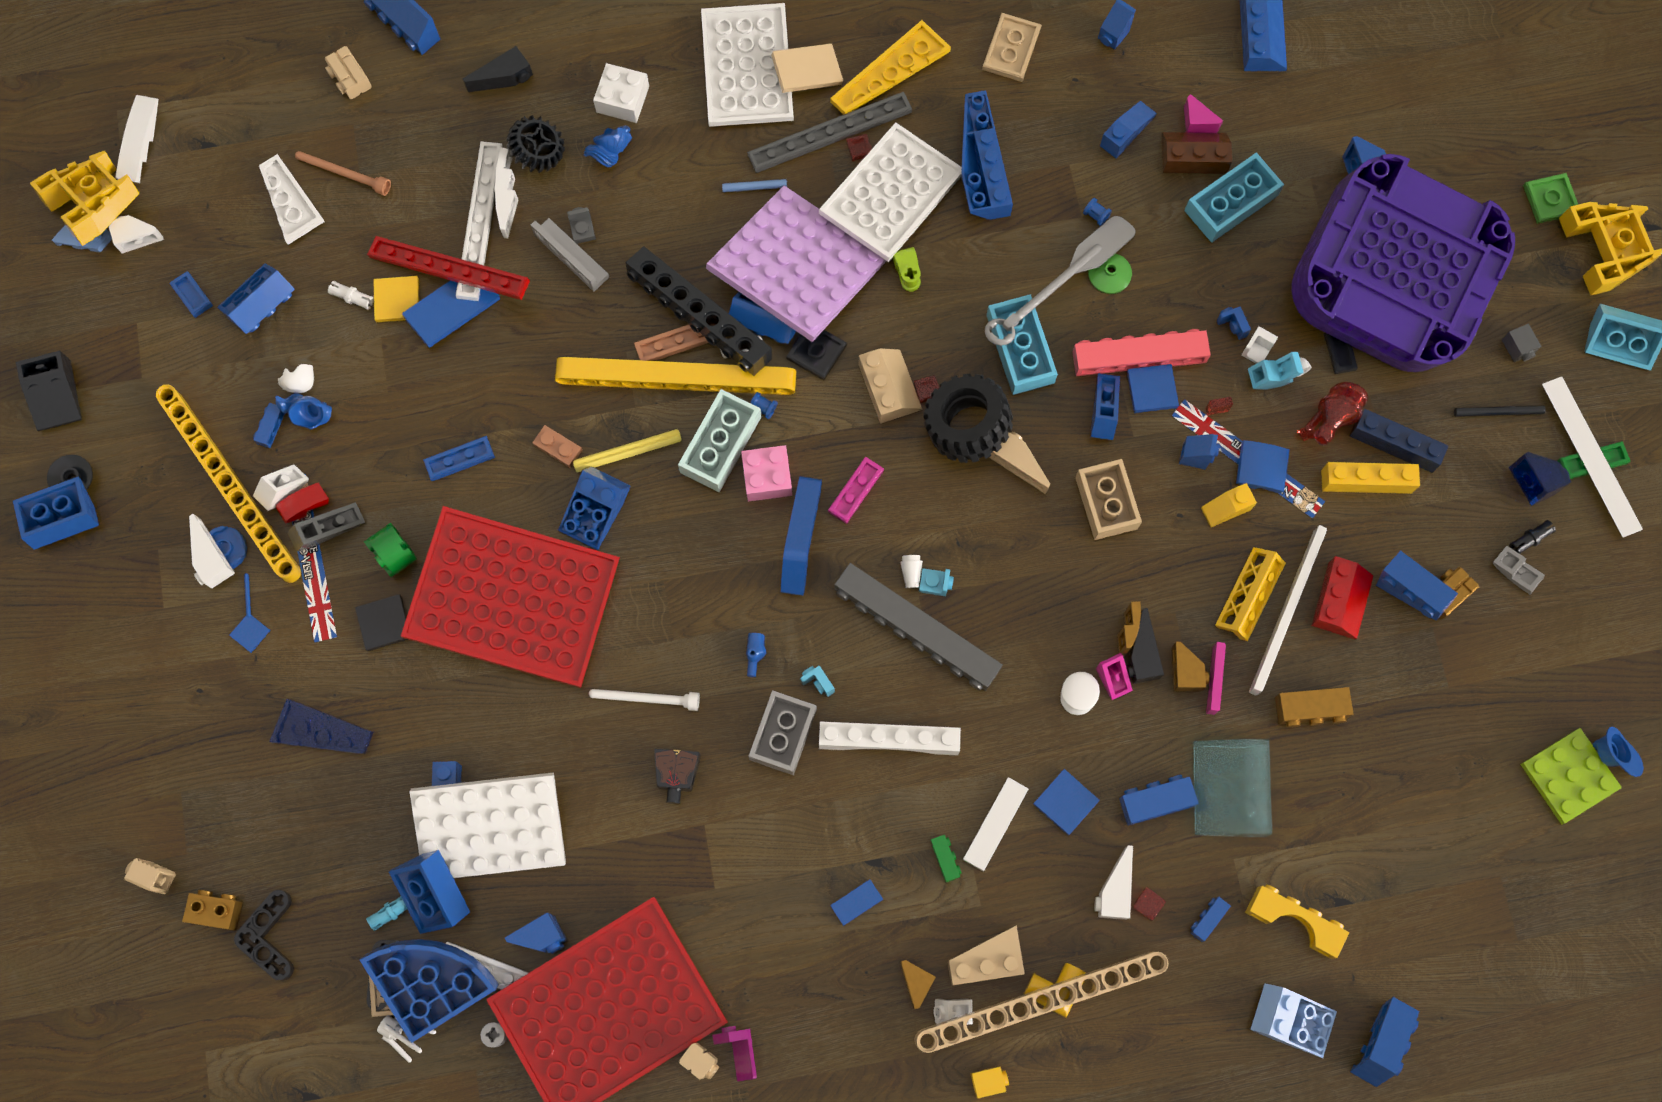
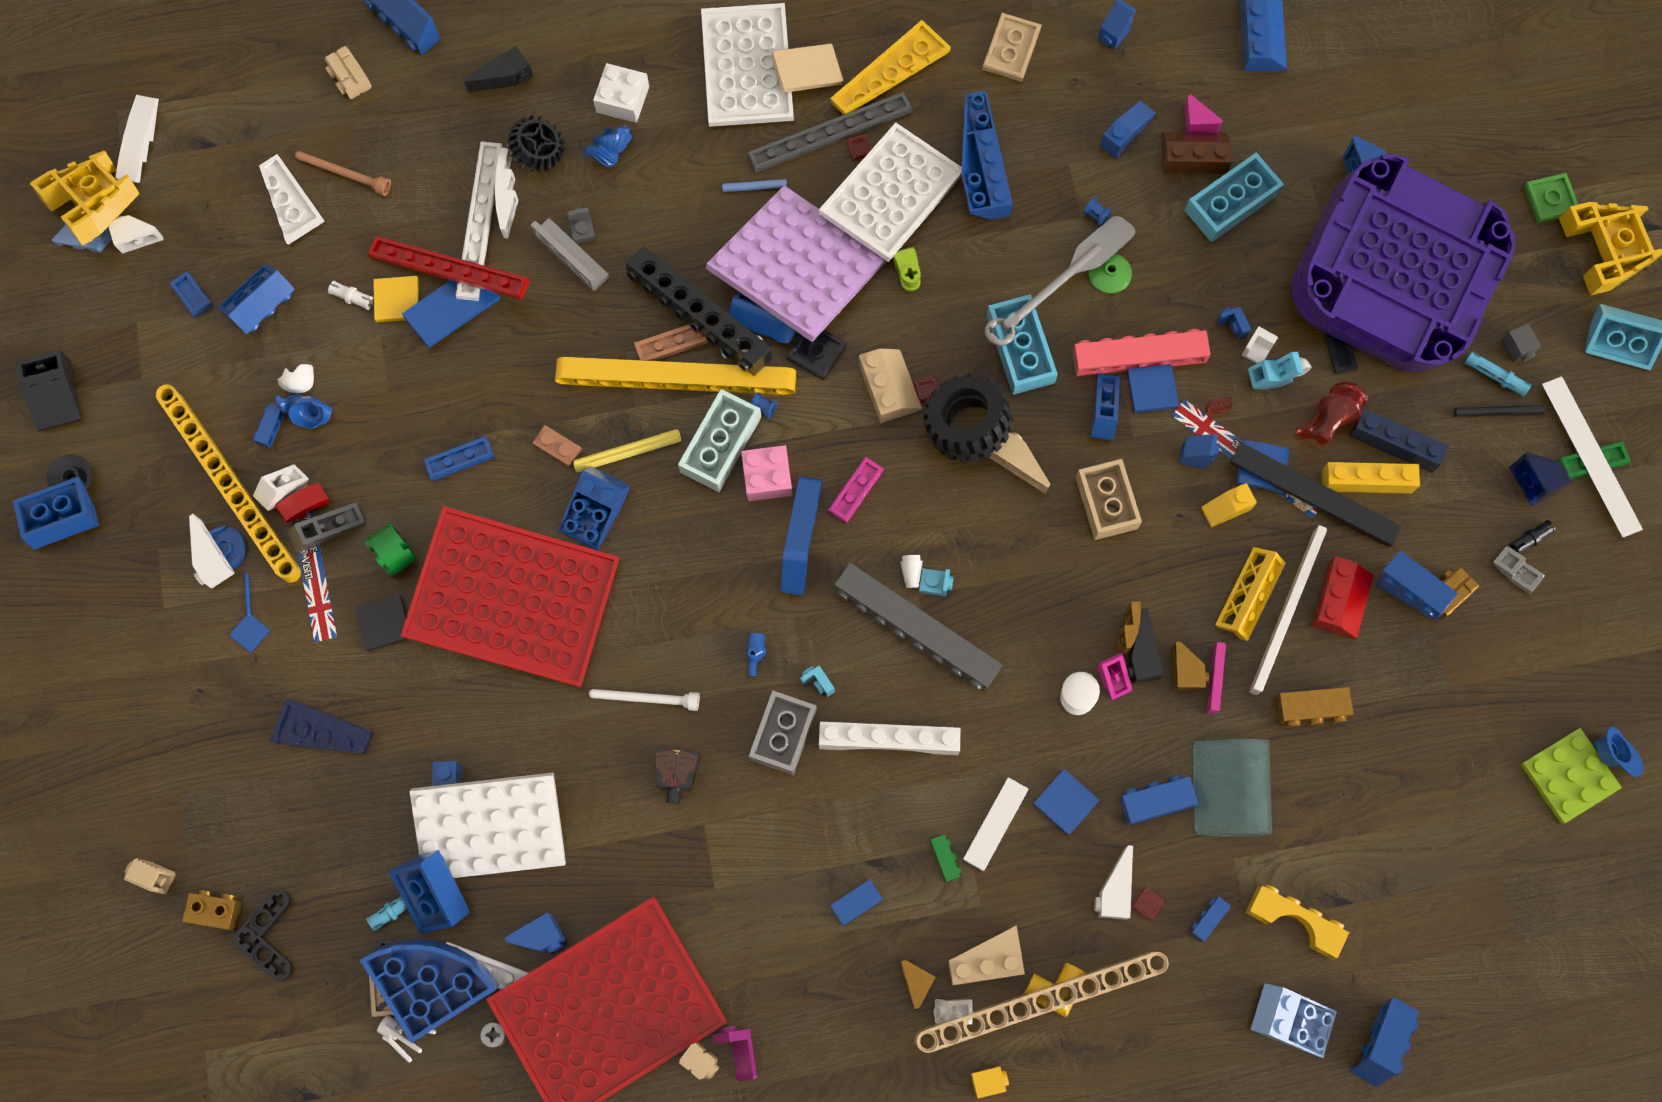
none -> black tile [1230,442,1401,547]
none -> medium azure pin [1464,351,1531,397]

